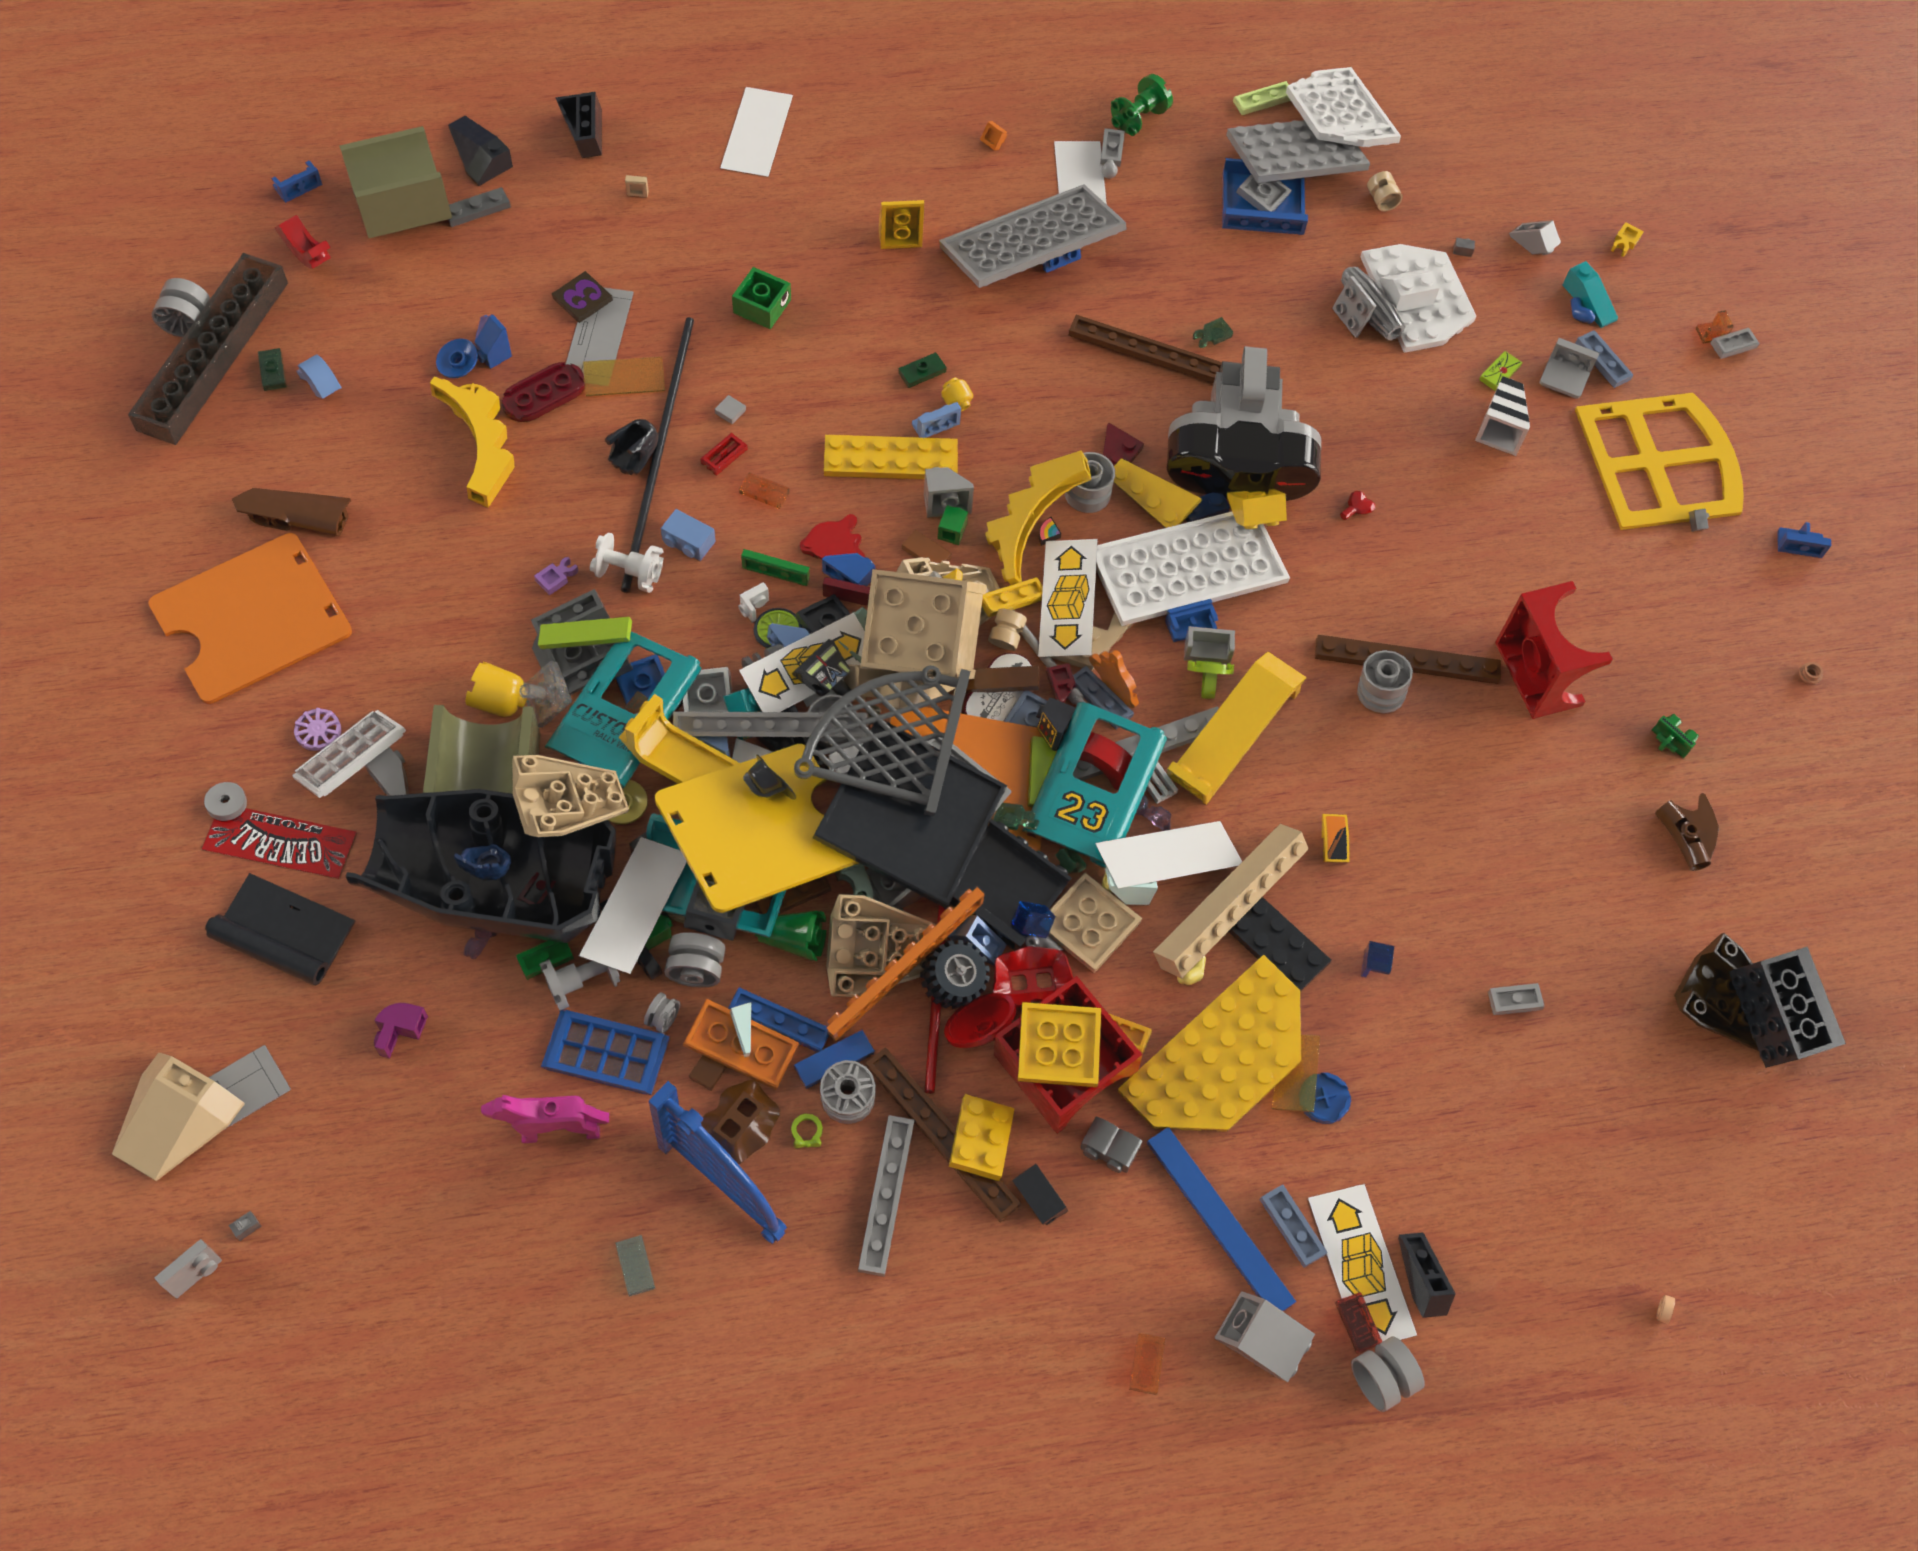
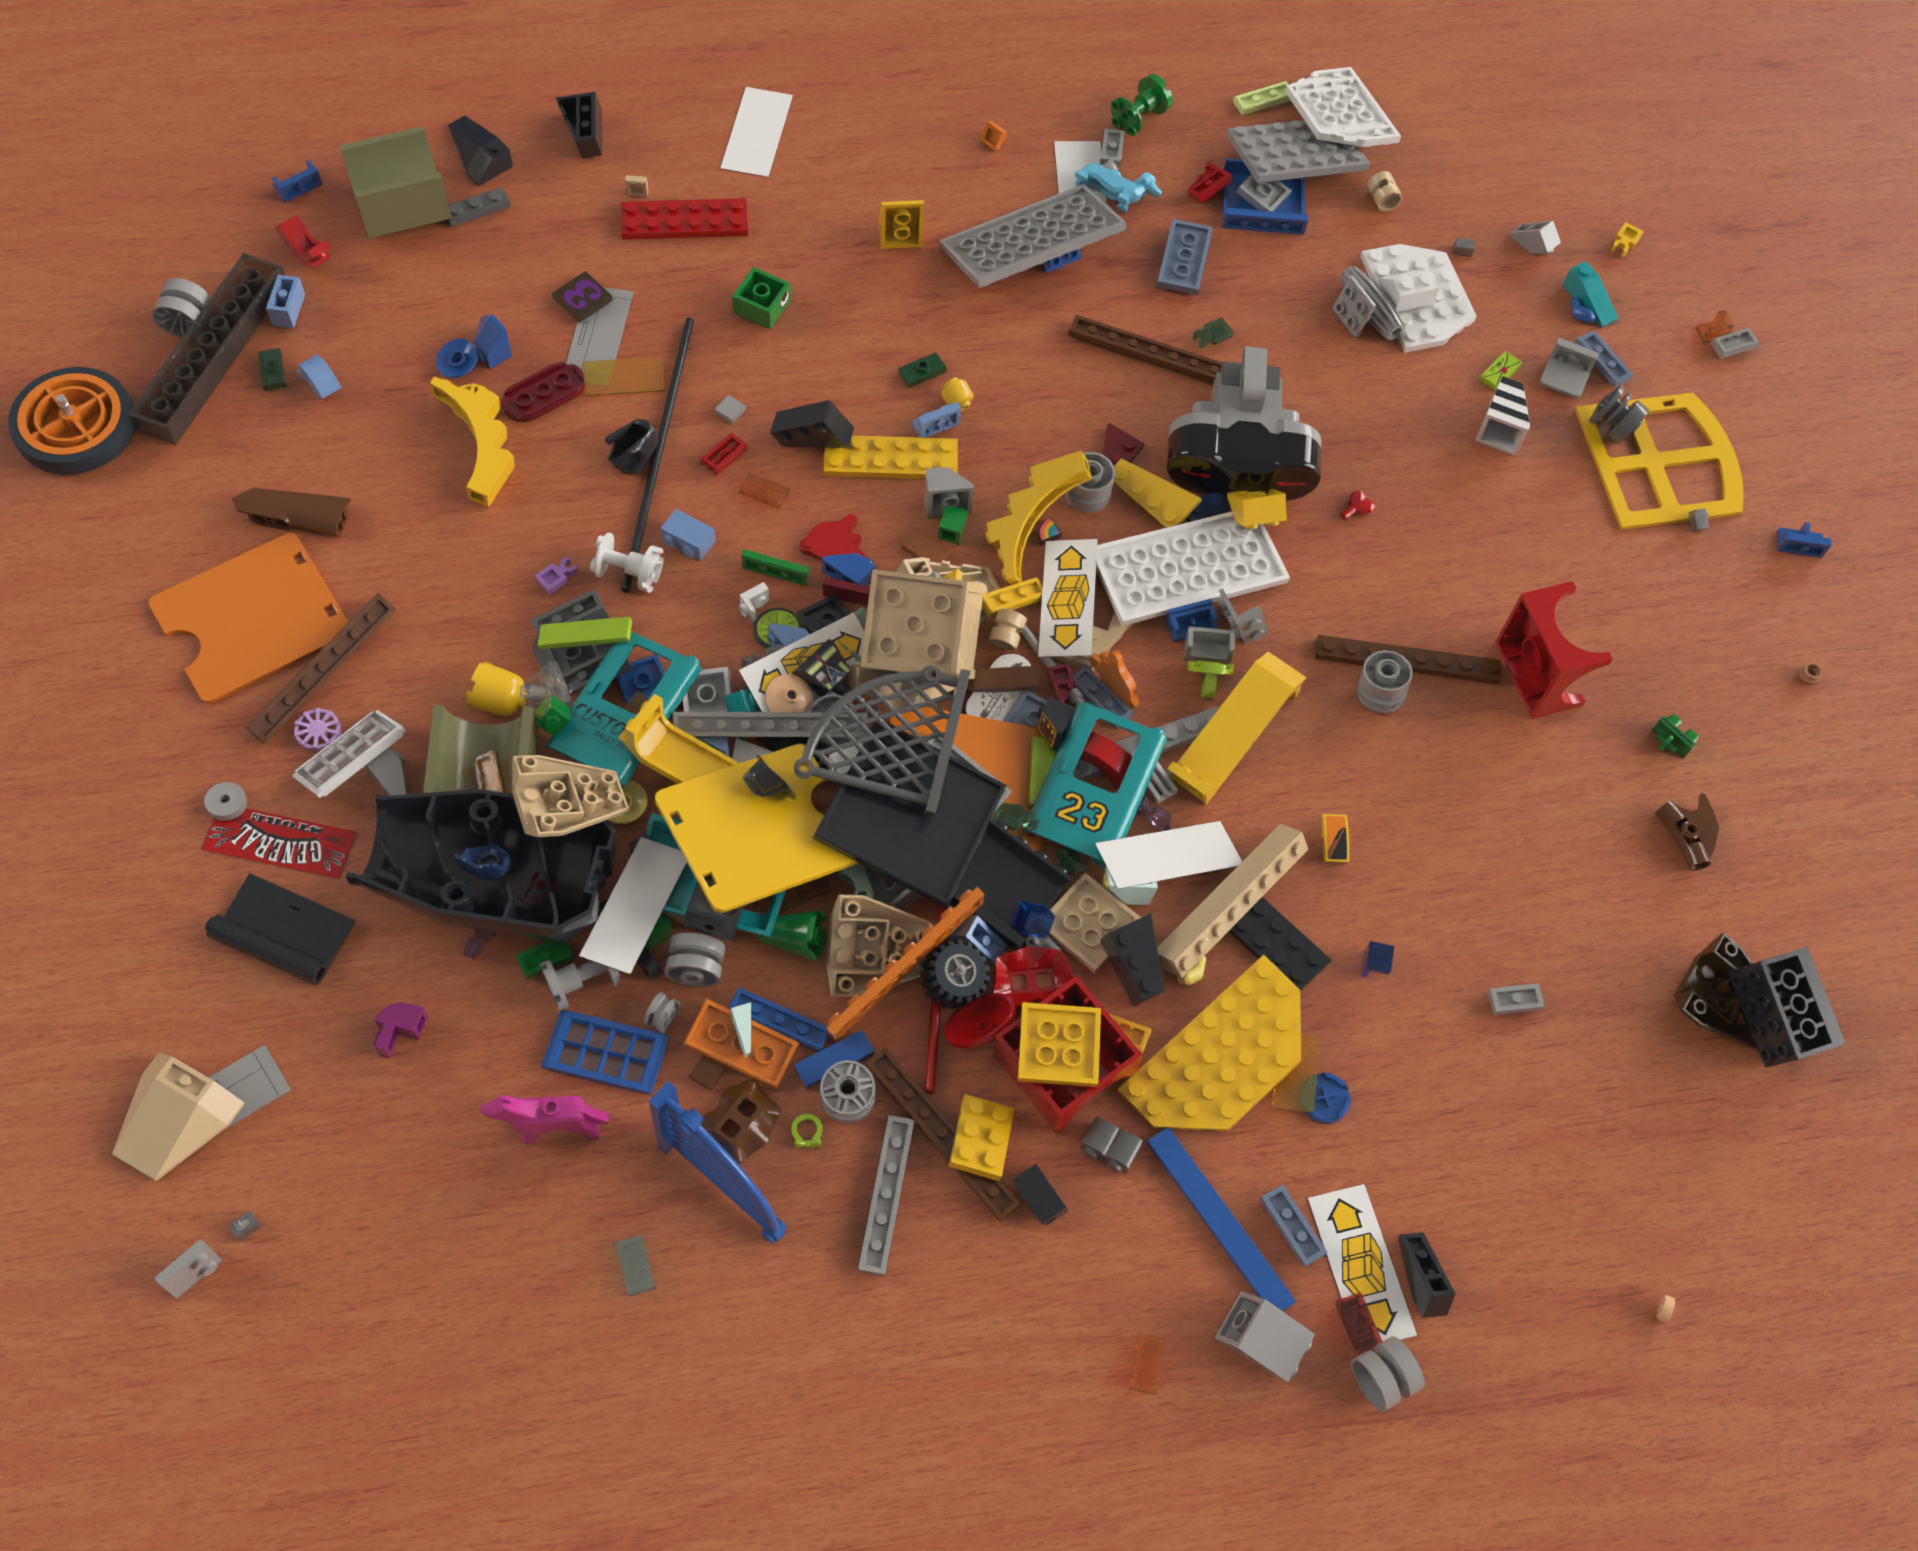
none -> wheel [8,367,136,475]
none -> reddish brown plate [245,593,396,744]
none -> medium blue brick [266,275,305,328]
none -> clear orange plate [472,750,506,793]
none -> green brick [535,694,570,737]
none -> red plate [621,198,748,240]
none -> light nougat dish [765,674,813,712]
none -> black wedge [770,400,854,448]
none -> medium azure animal [1075,162,1162,213]
none -> black wedge [1100,913,1164,1007]
none -> sand blue plate [1157,219,1213,295]
none -> red wing [1187,162,1233,203]
none -> light grey bracket [1217,588,1269,645]
none -> dark grey wheel [1589,385,1649,445]

